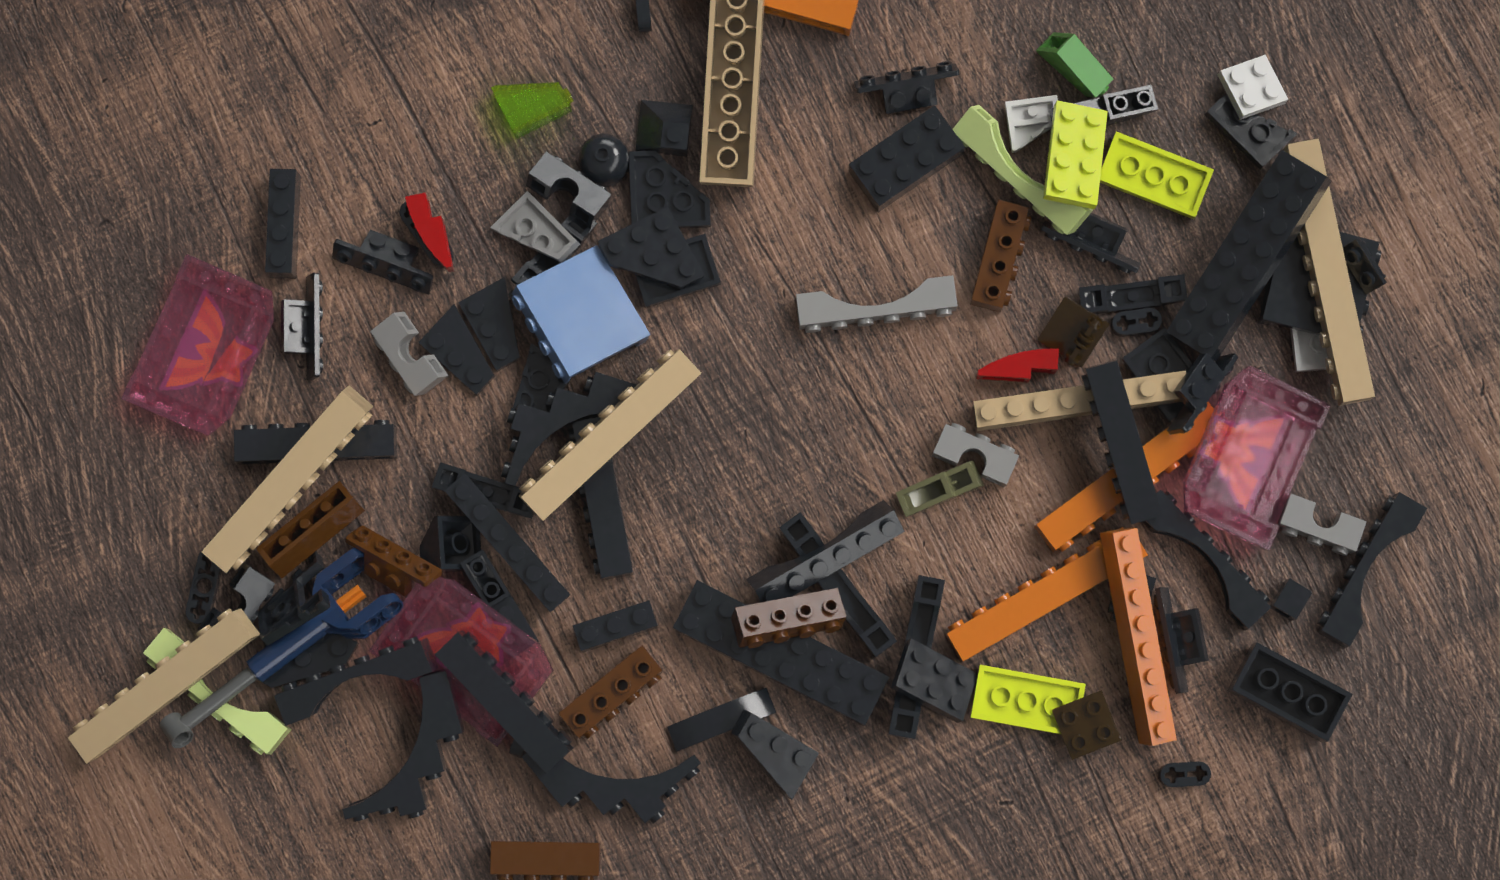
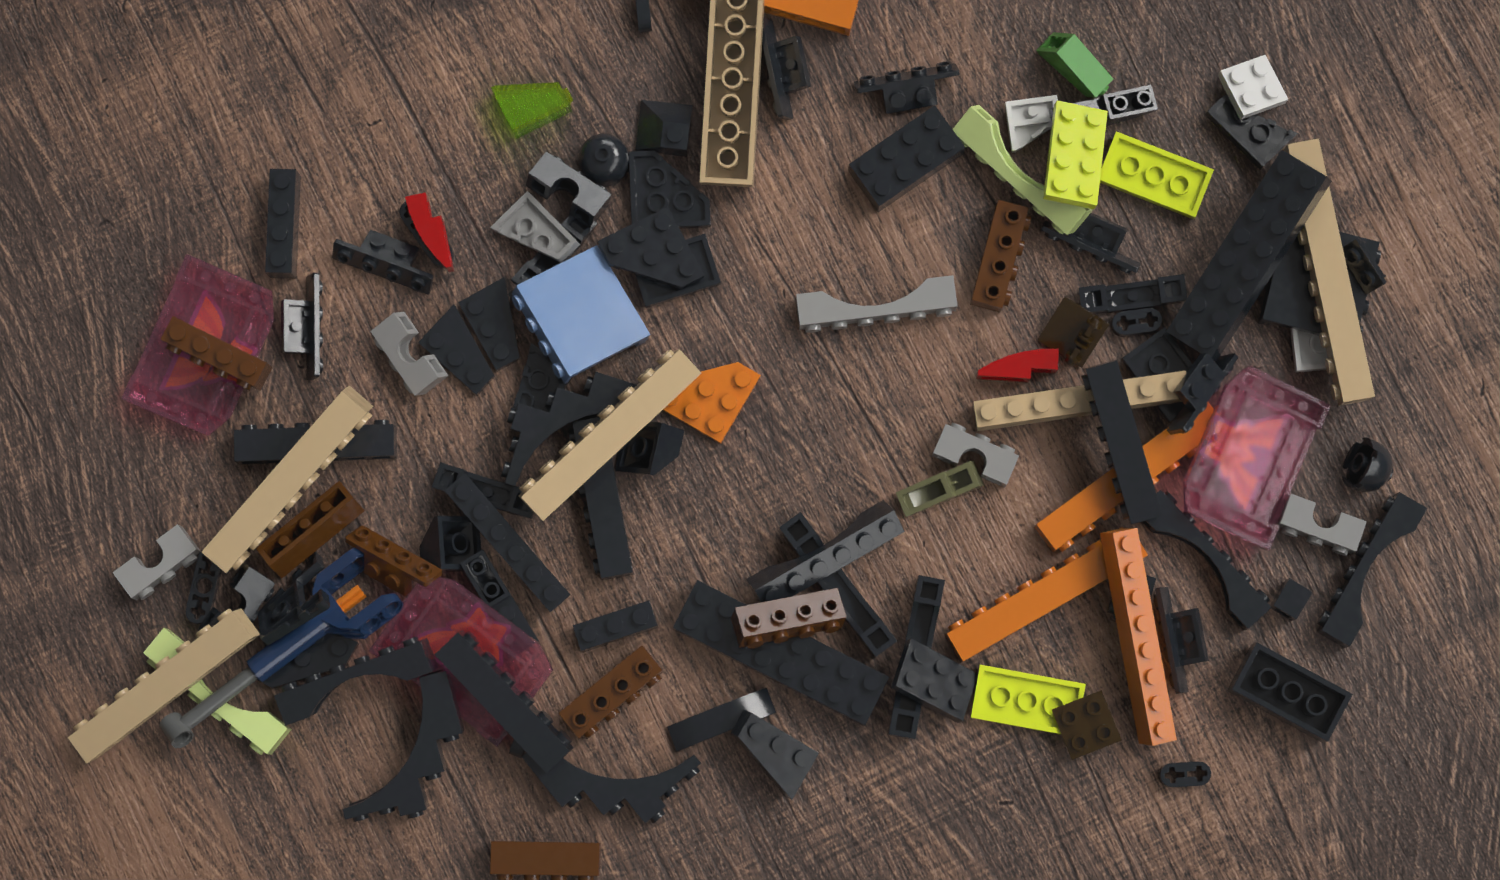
none -> light grey arch [113,524,201,600]
none -> reddish brown brick [161,316,273,391]
none -> black slope [615,422,685,476]
none -> orange plate [662,362,761,444]
none -> black bracket [762,17,811,120]
none -> black cylinder [1342,437,1393,492]

